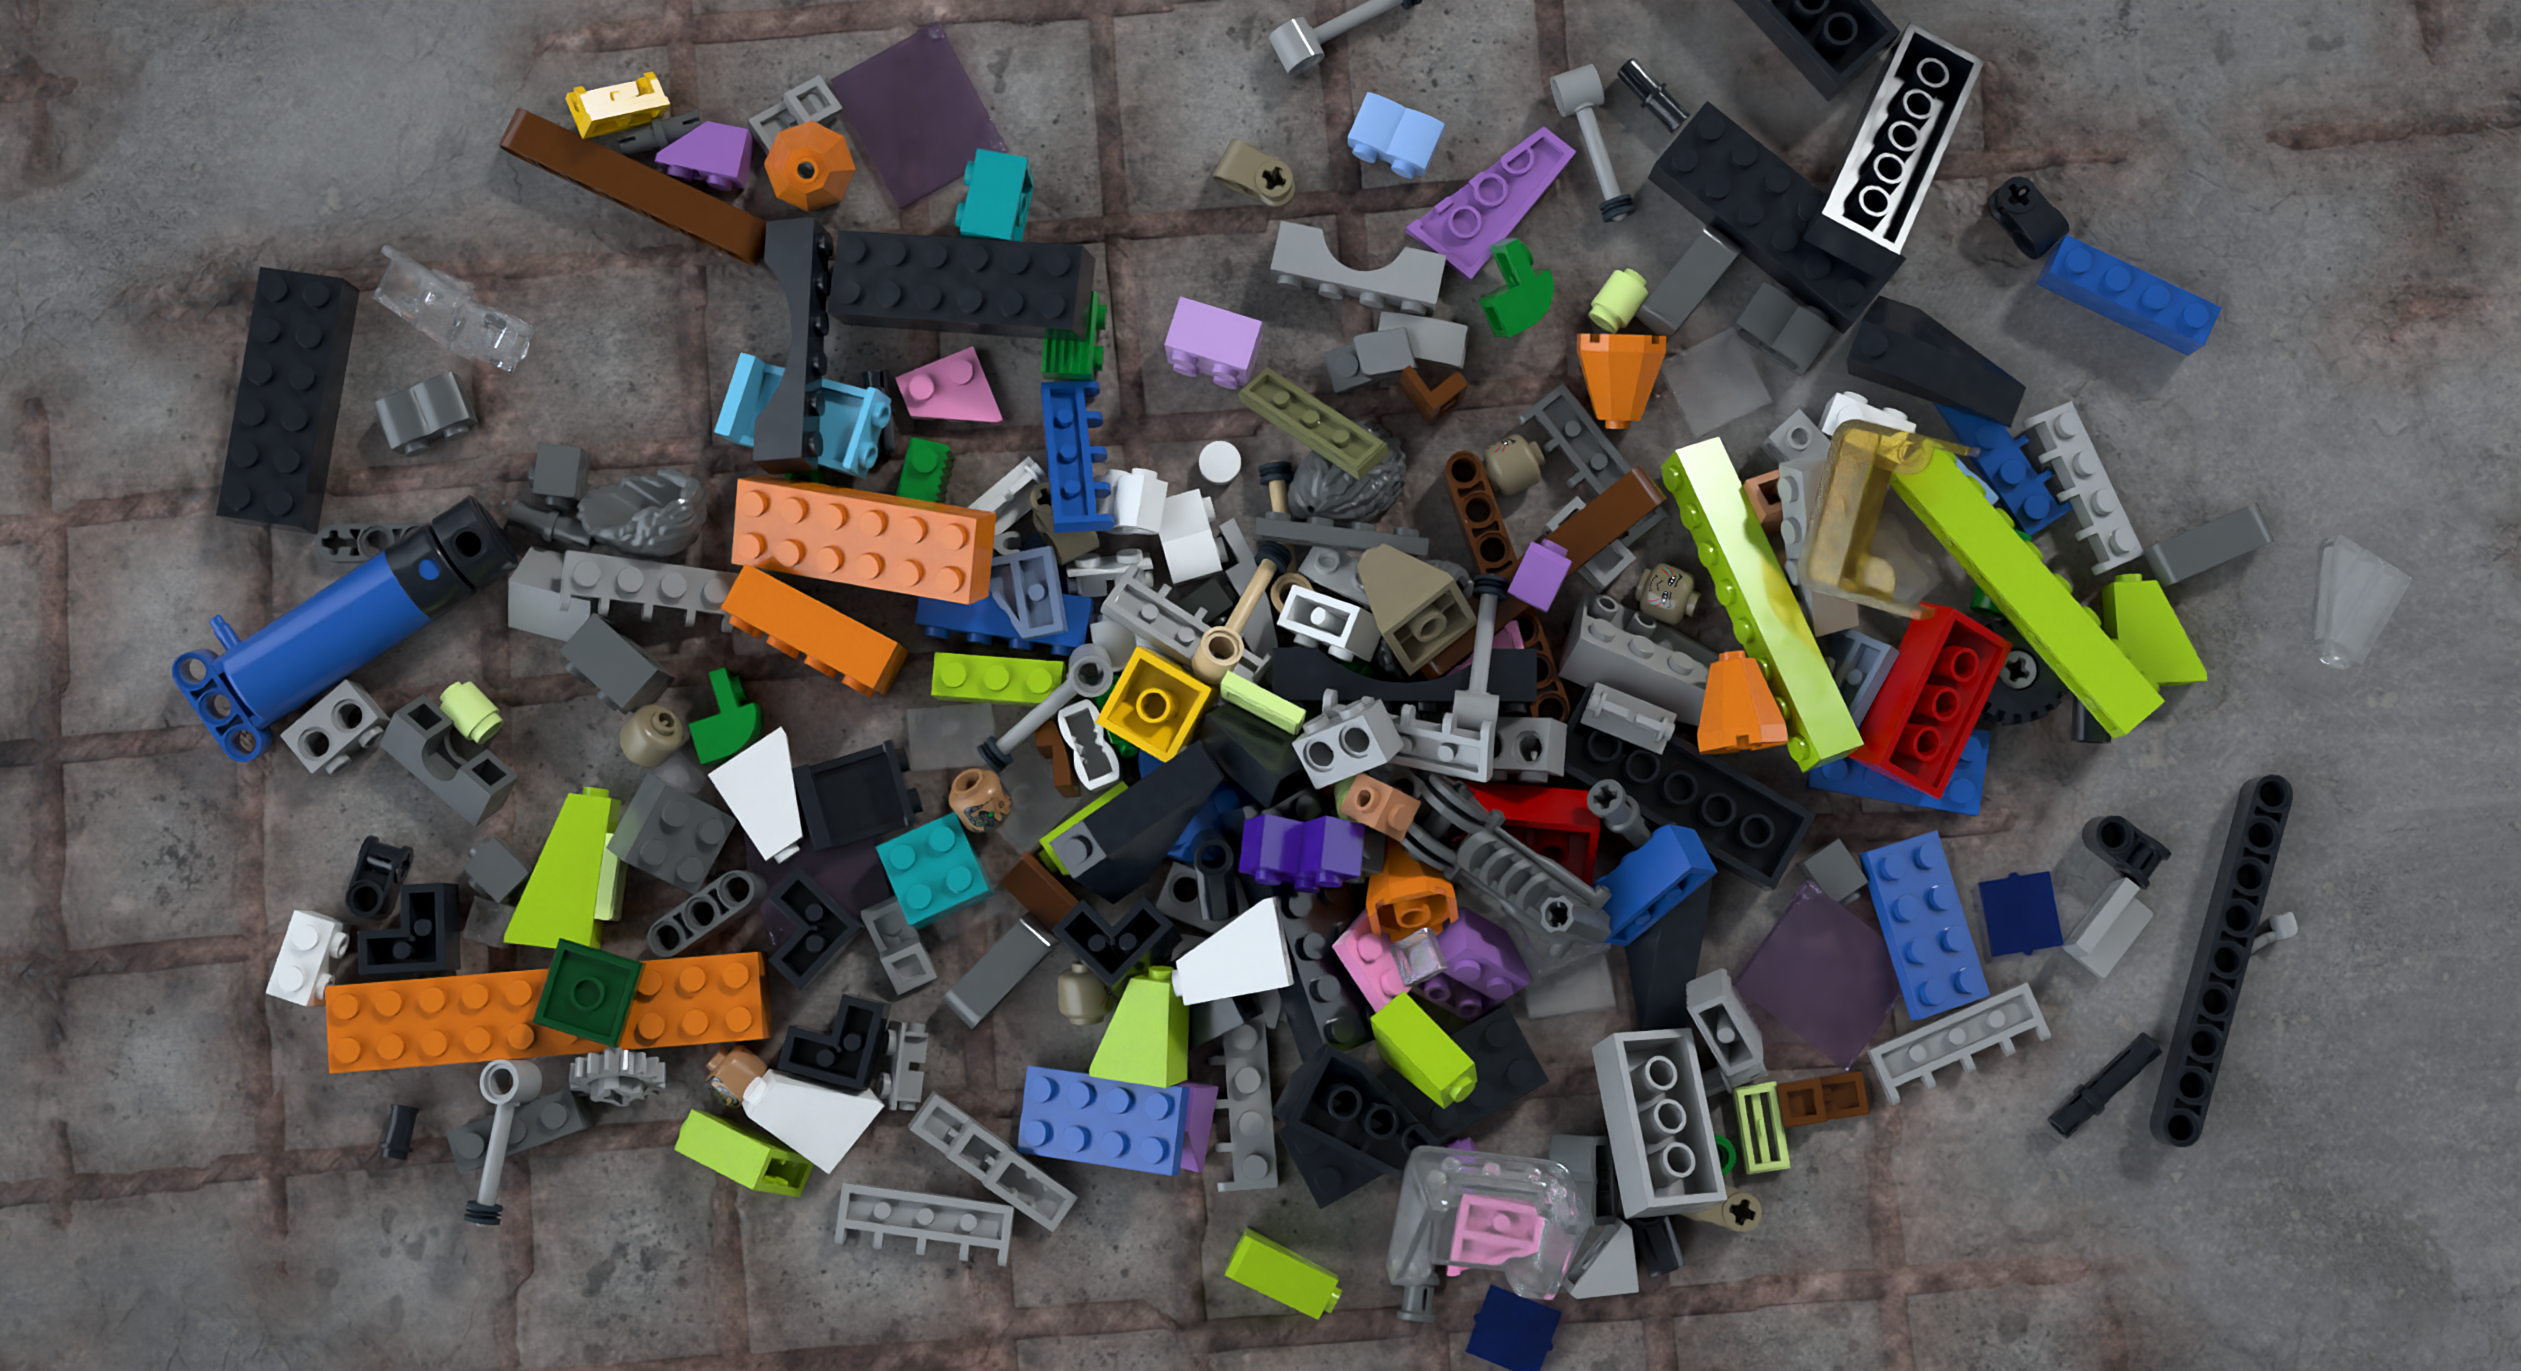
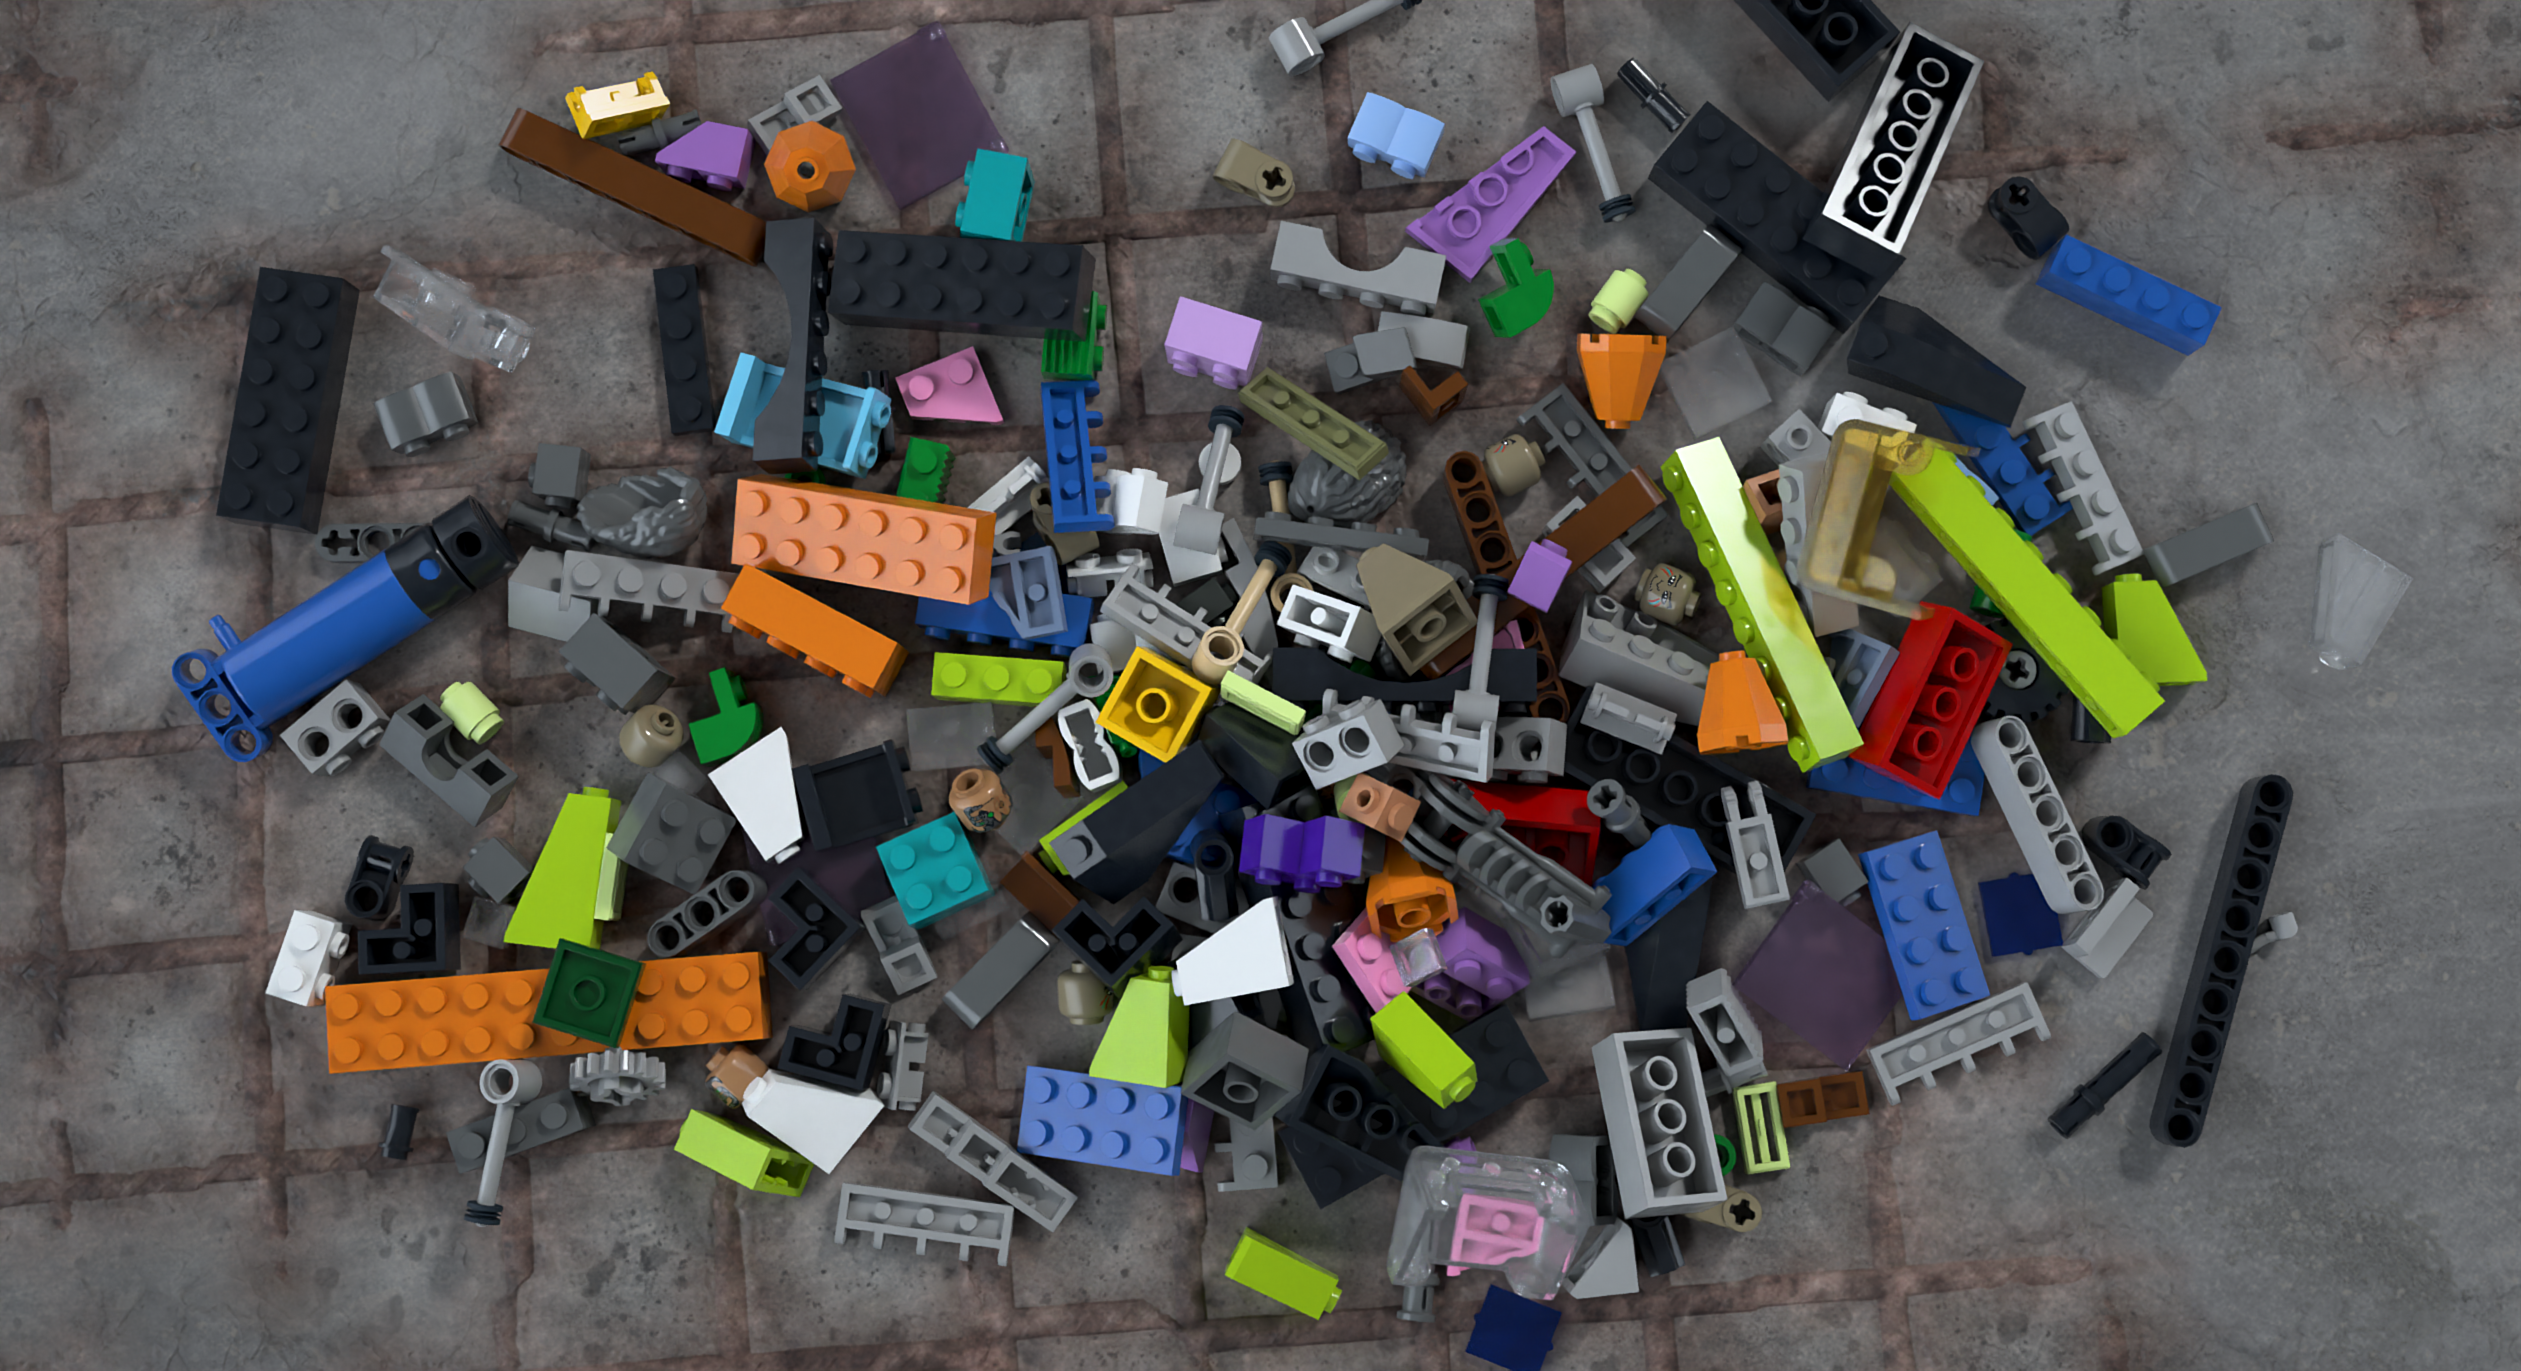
none -> black plate [653,264,716,436]
none -> light grey piece [1173,405,1245,555]
none -> dark grey brick [1180,1011,1309,1130]
none -> light grey hinge [1721,781,1790,909]
none -> light grey beam [1971,715,2104,914]

